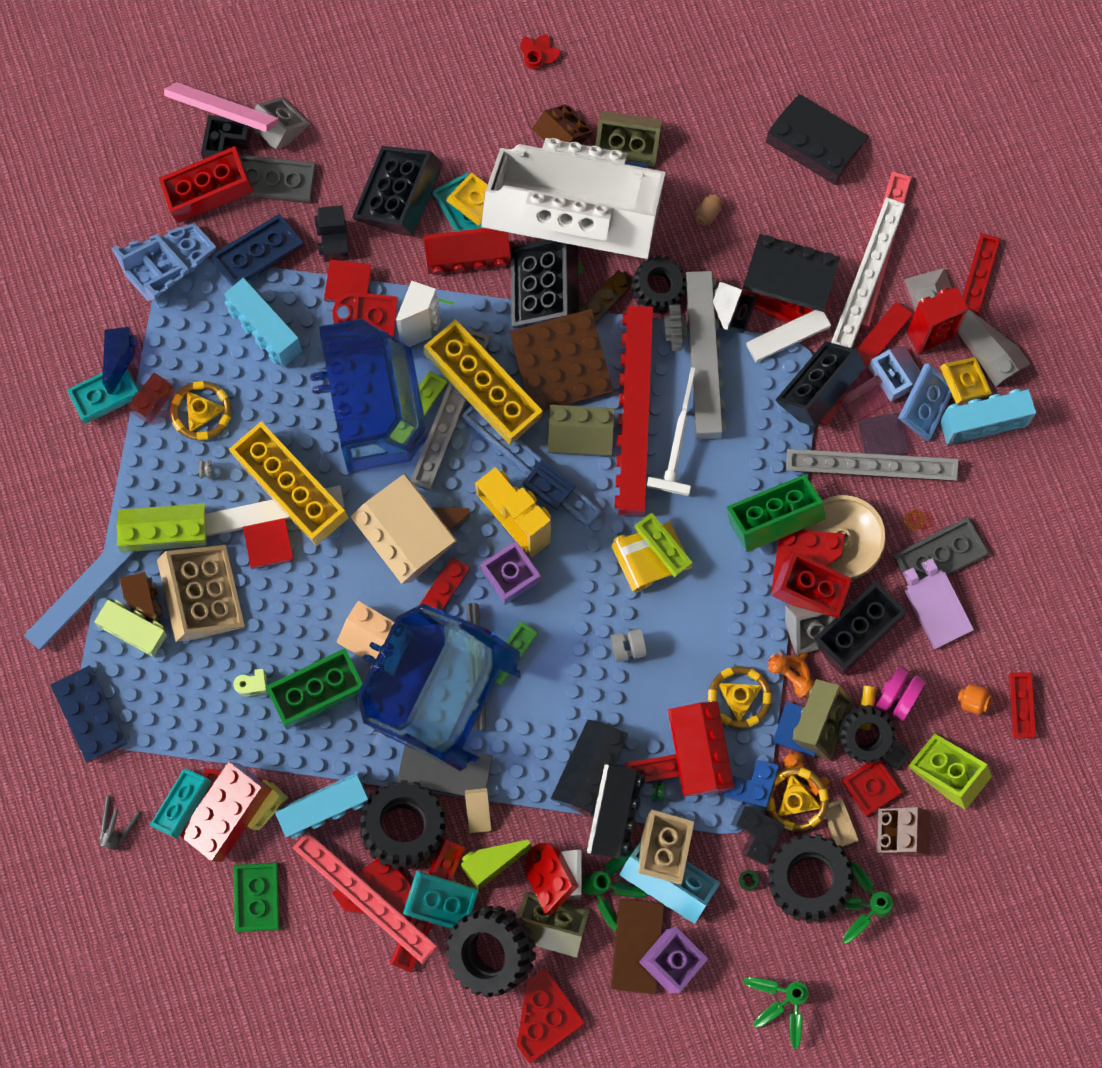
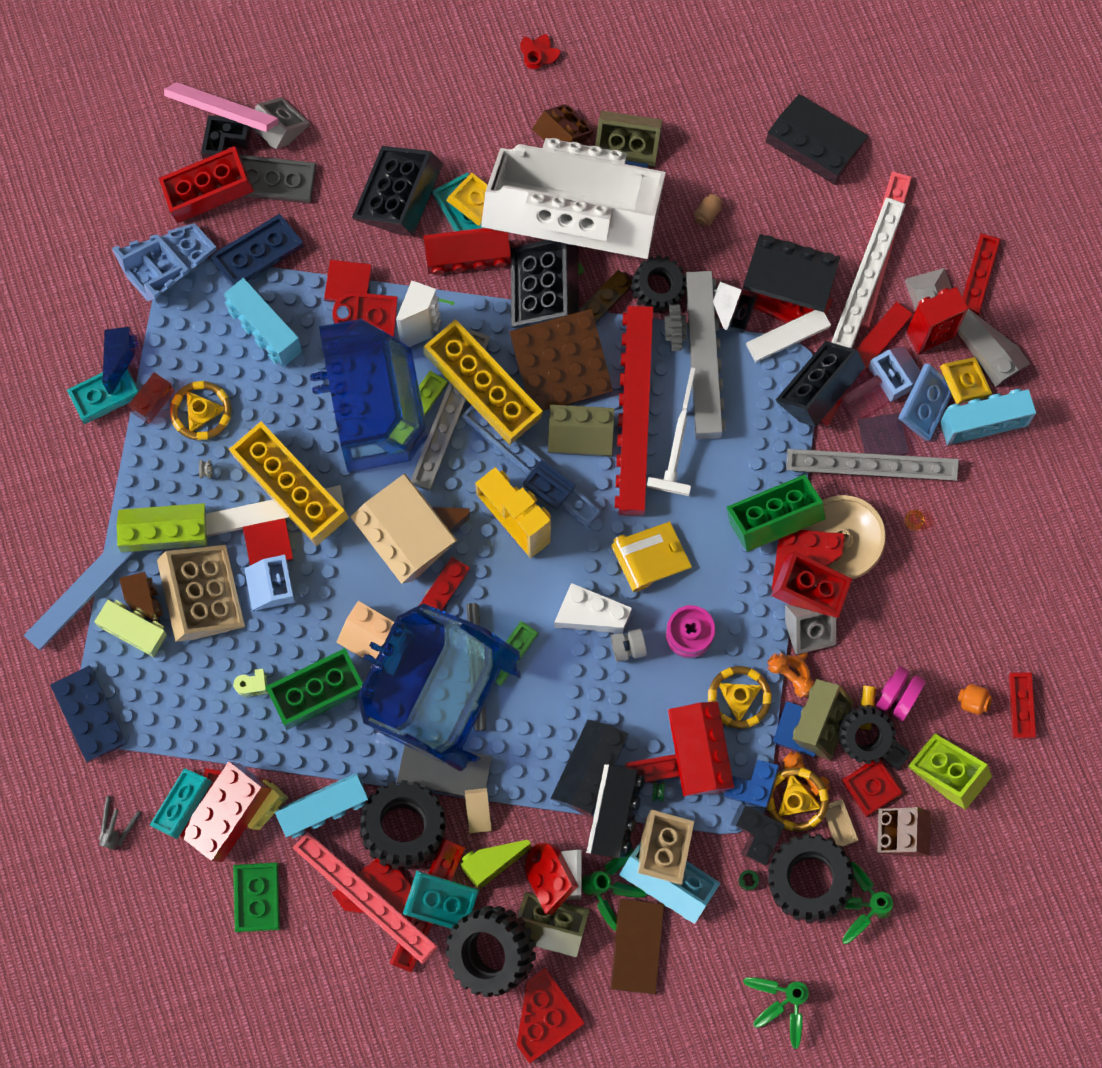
black brick [314,205,350,262] -> none
medium lavender brick [480,541,541,605] -> none
lime plate [634,513,693,577] -> none
medium lavender brick [639,927,708,994] -> none
black slope [813,581,907,676] -> none
dark grey tile [892,517,990,580] -> none
lavender tile [903,558,974,649] -> none
none -> light blue slope [245,555,295,611]
none -> white wedge [554,583,632,633]
none -> dark pink wheel [666,605,715,658]

